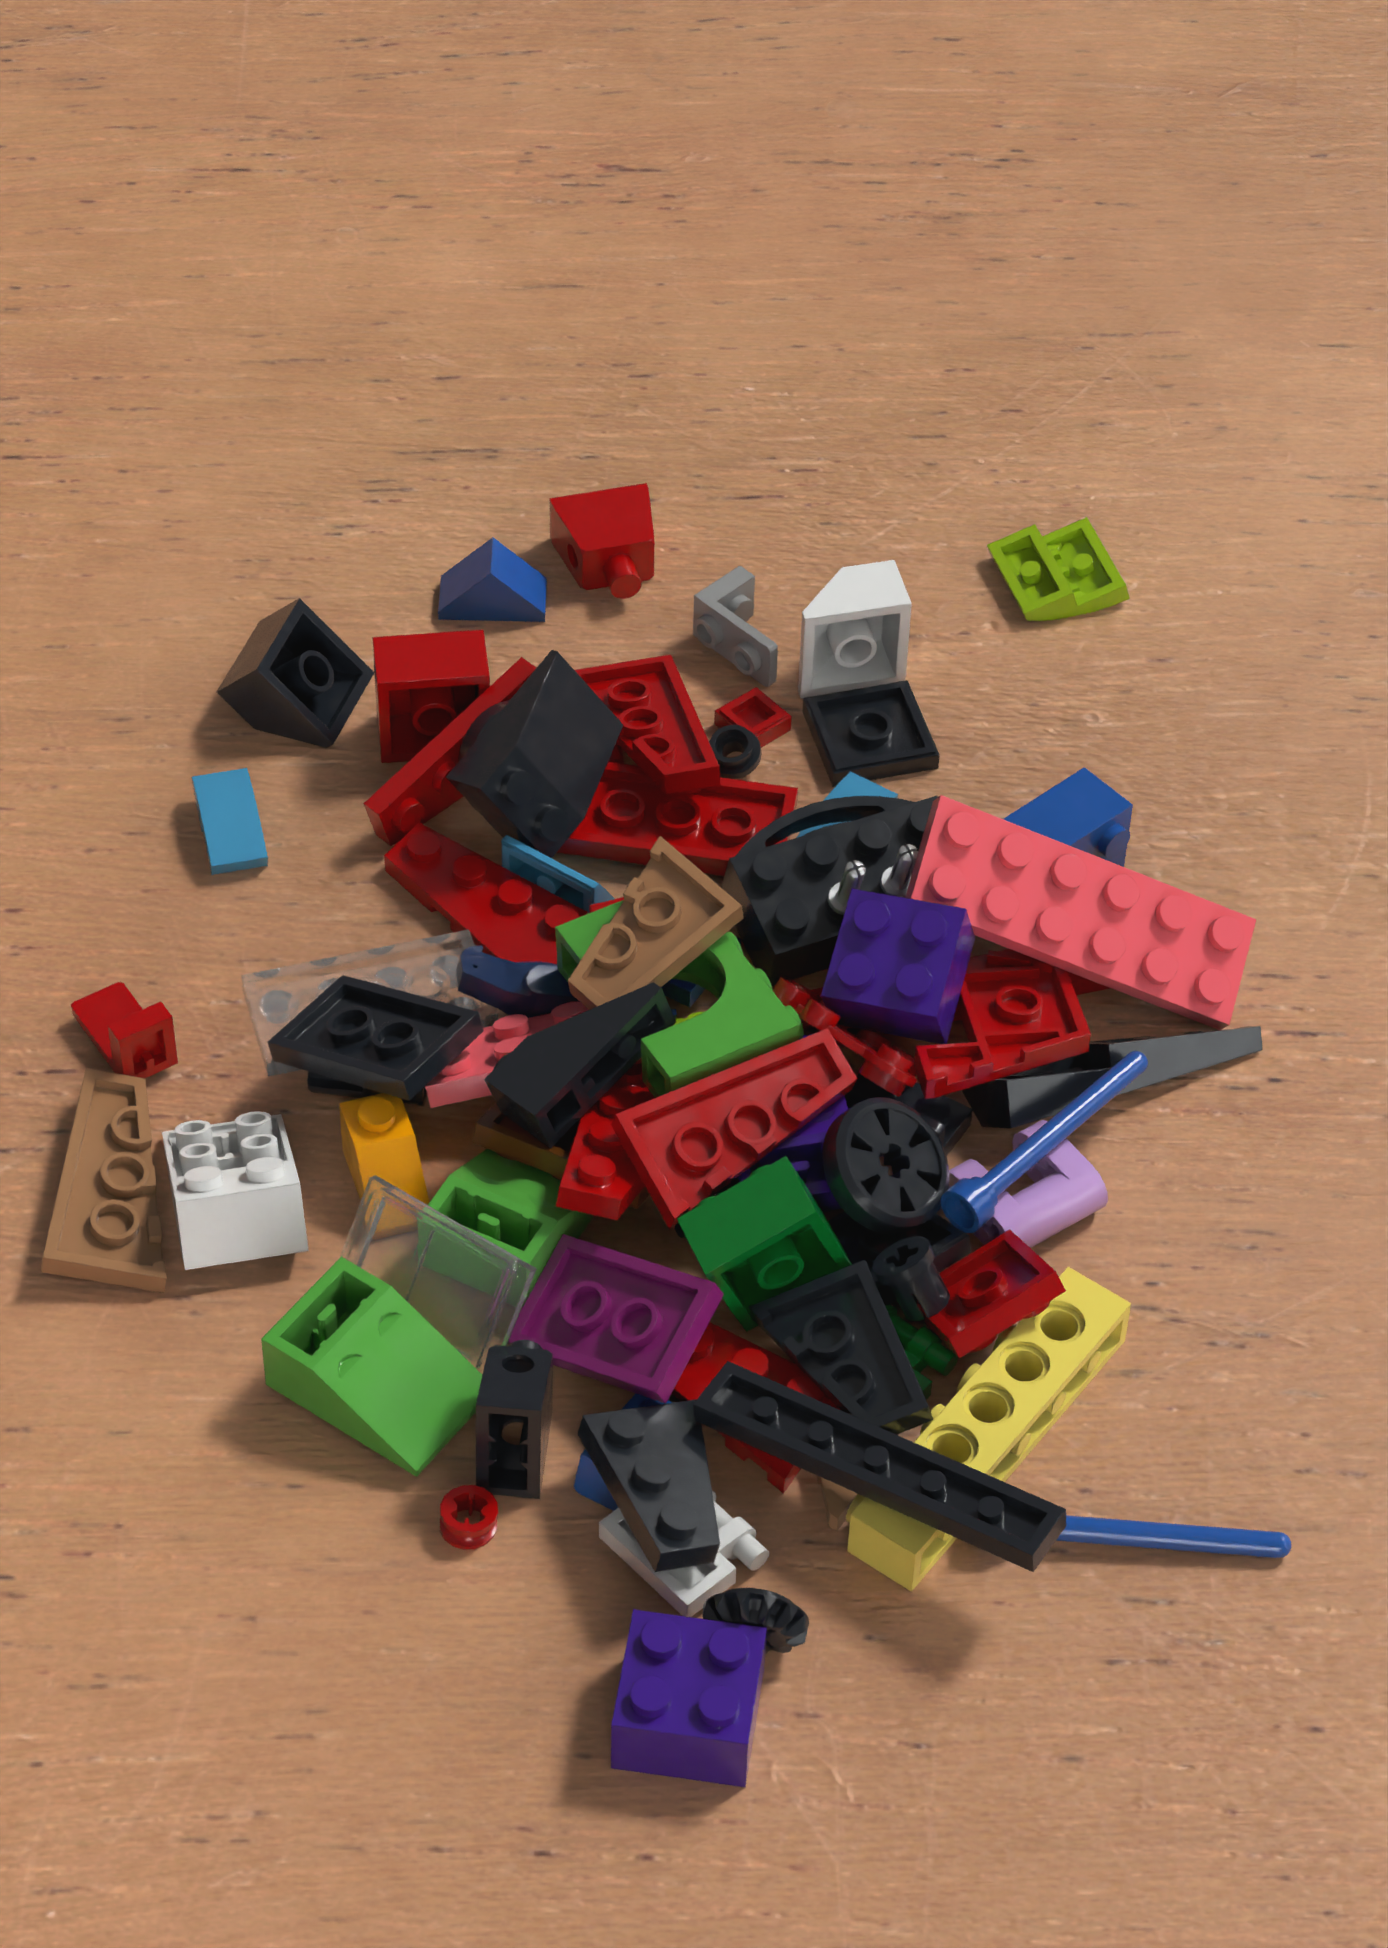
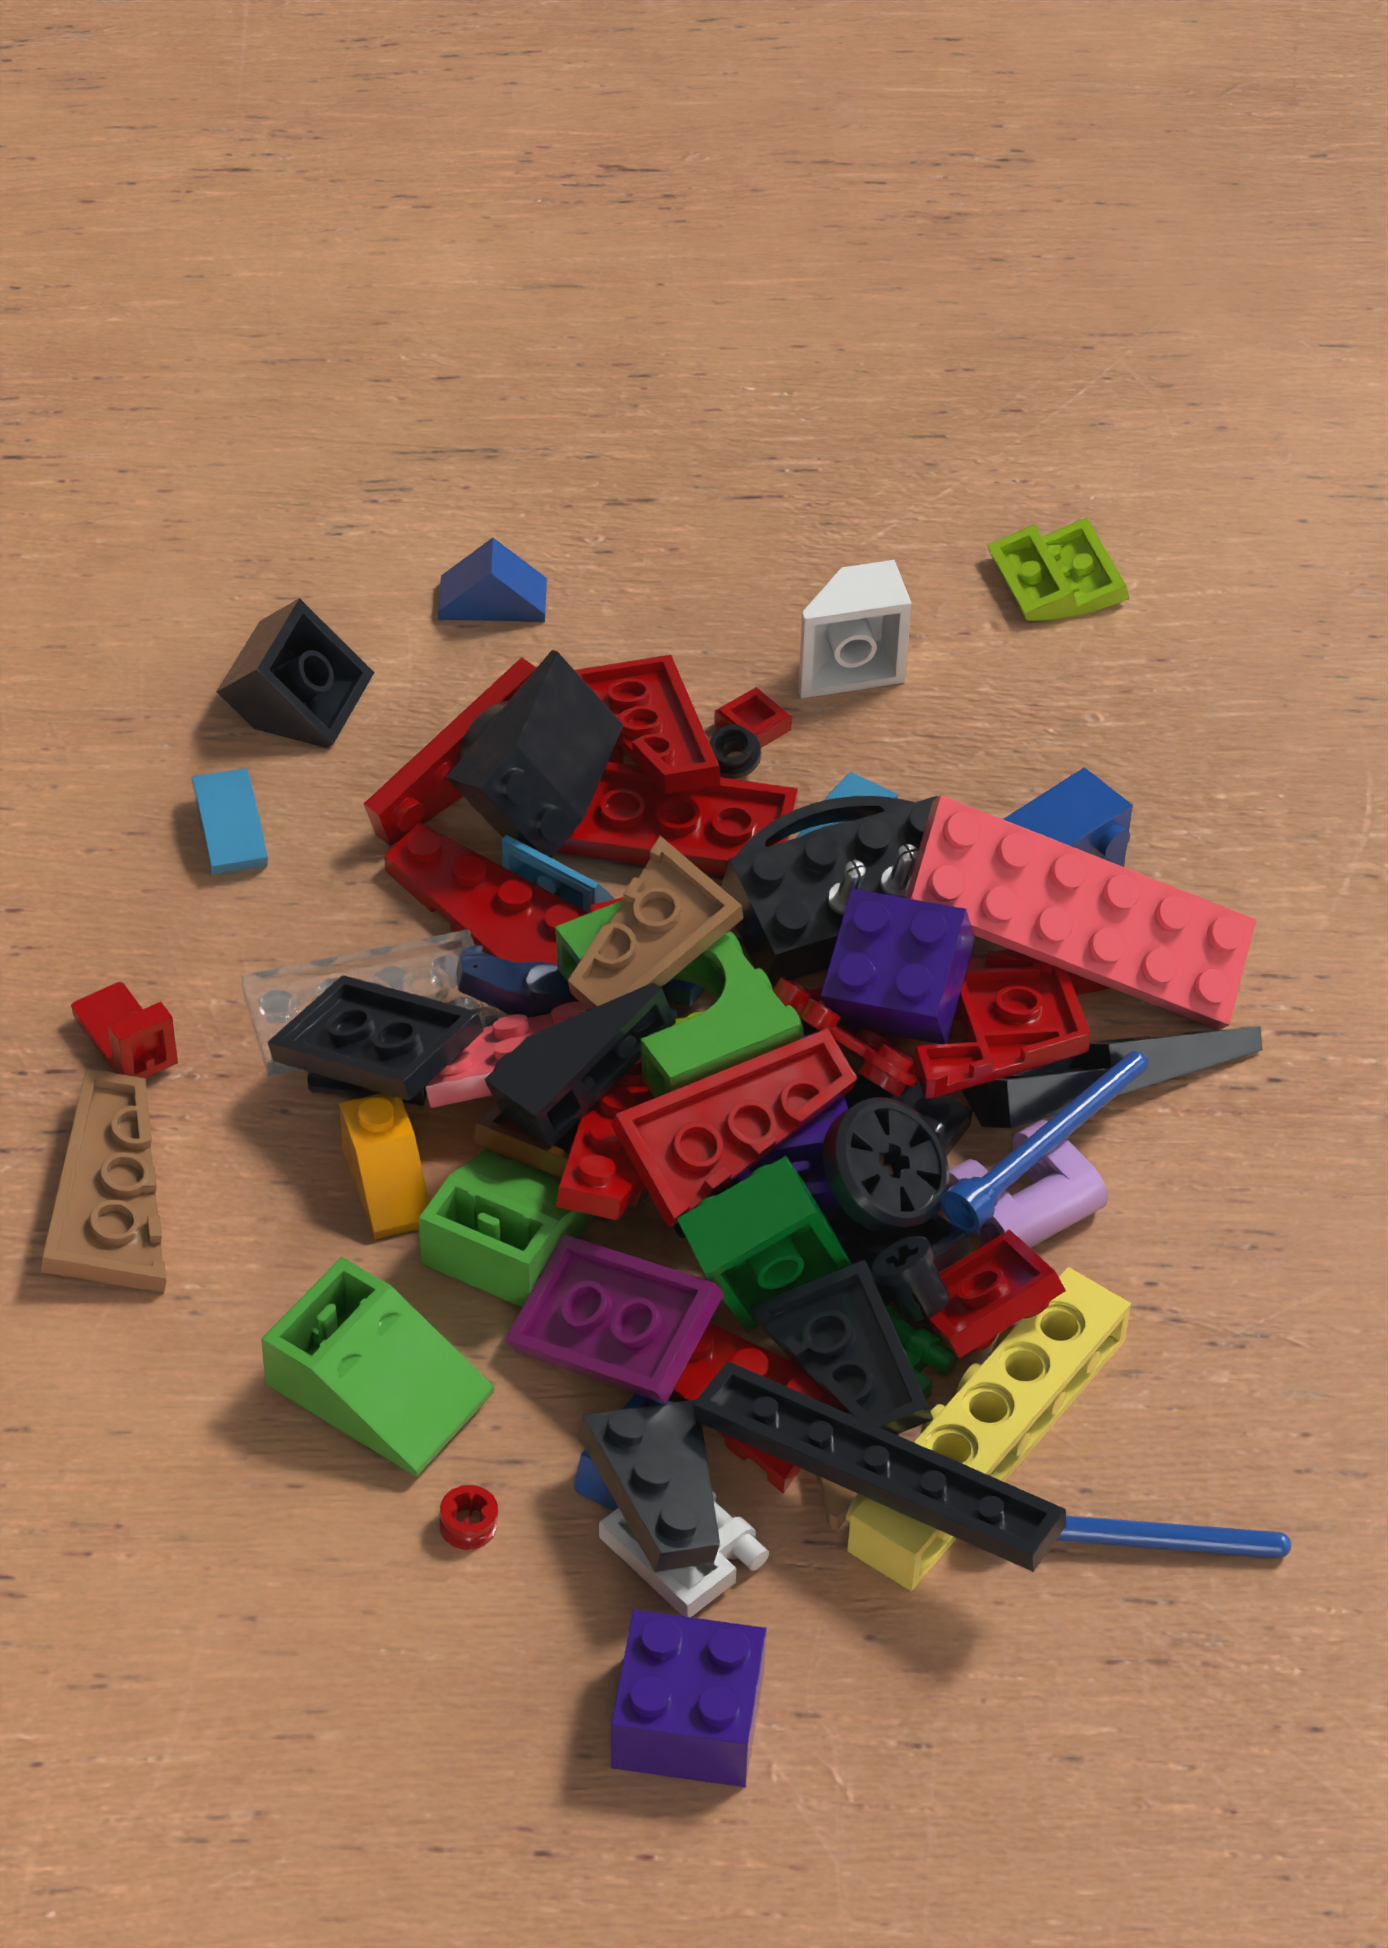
white slope [162,1111,309,1270] -> none
clear piece [340,1175,537,1375] -> none
red brick [372,629,490,763] -> none
black torso [476,1340,553,1499] -> none
red torso [549,483,655,599] -> none
light grey bracket [693,566,778,687] -> none
black gear [702,1588,809,1654] -> none
black tile [802,680,940,787] -> none

